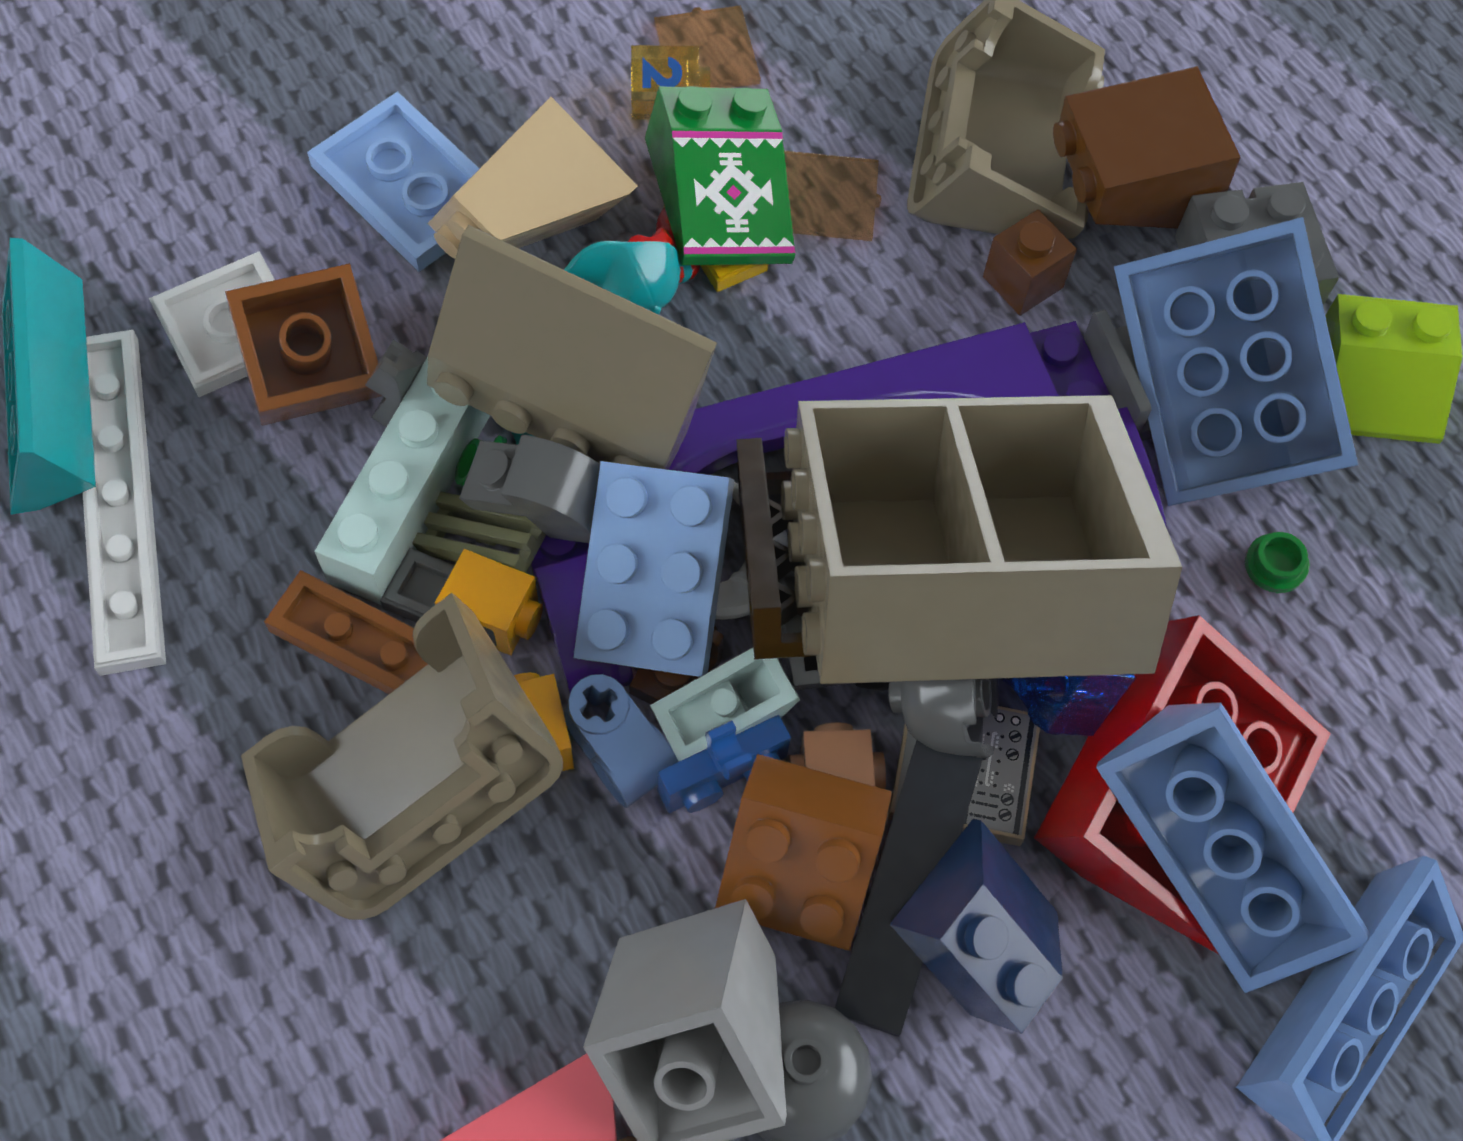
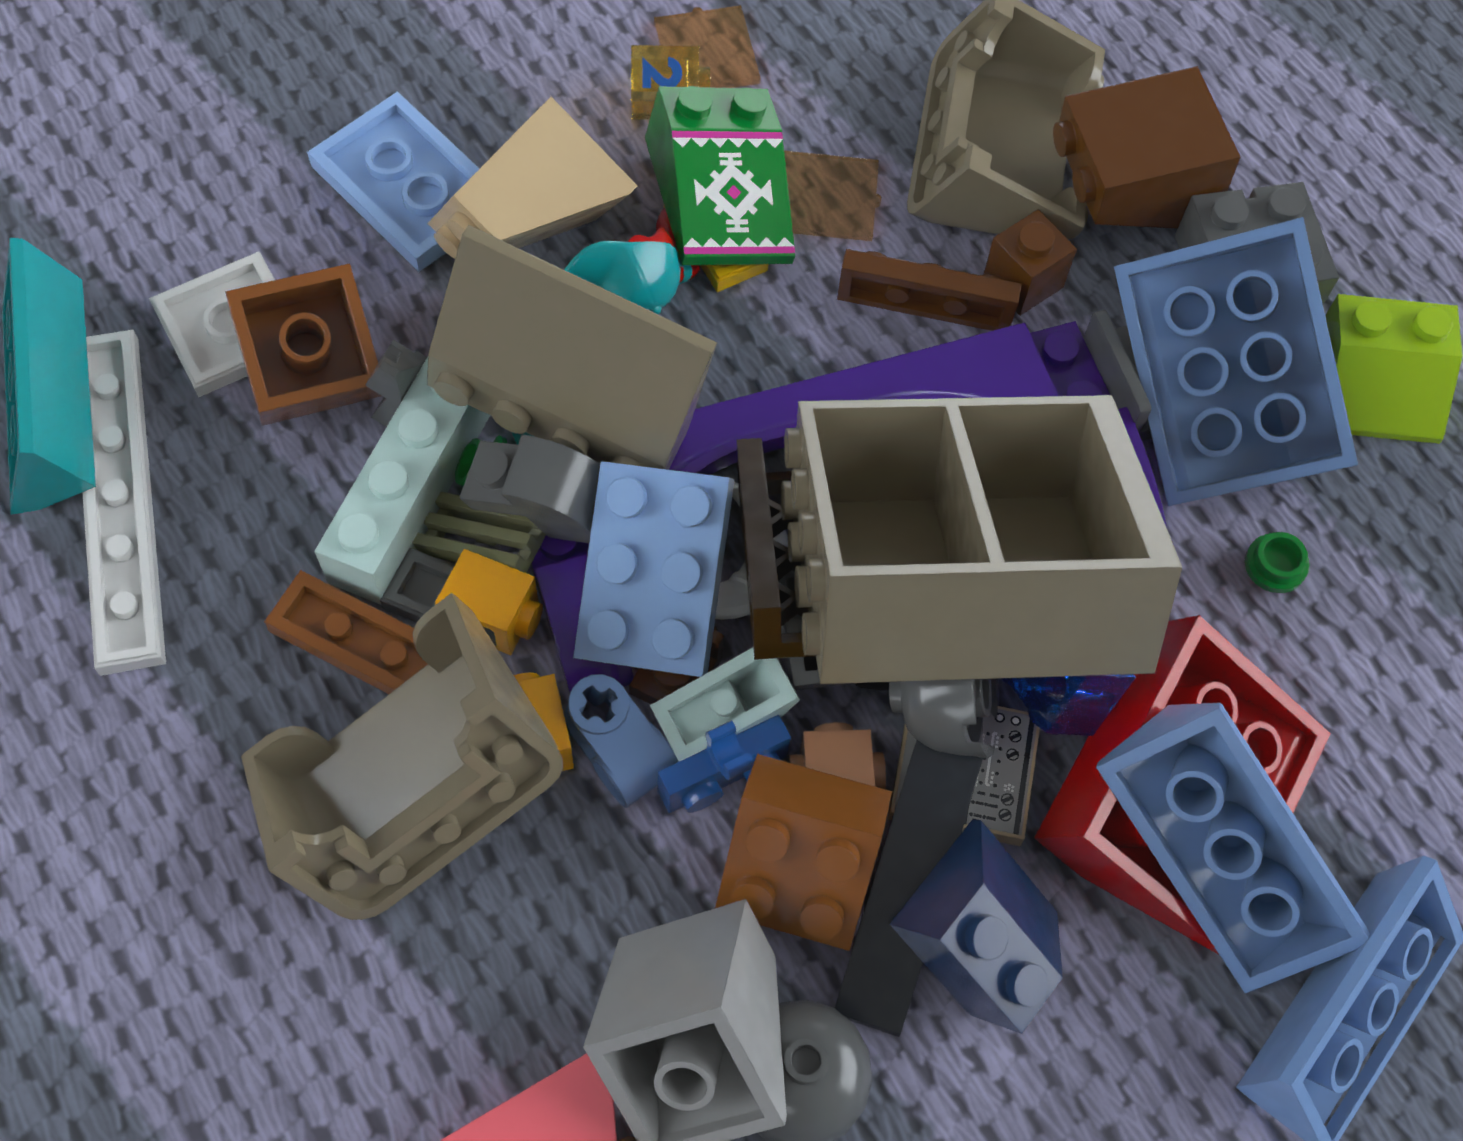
none -> reddish brown plate [837,249,1022,331]

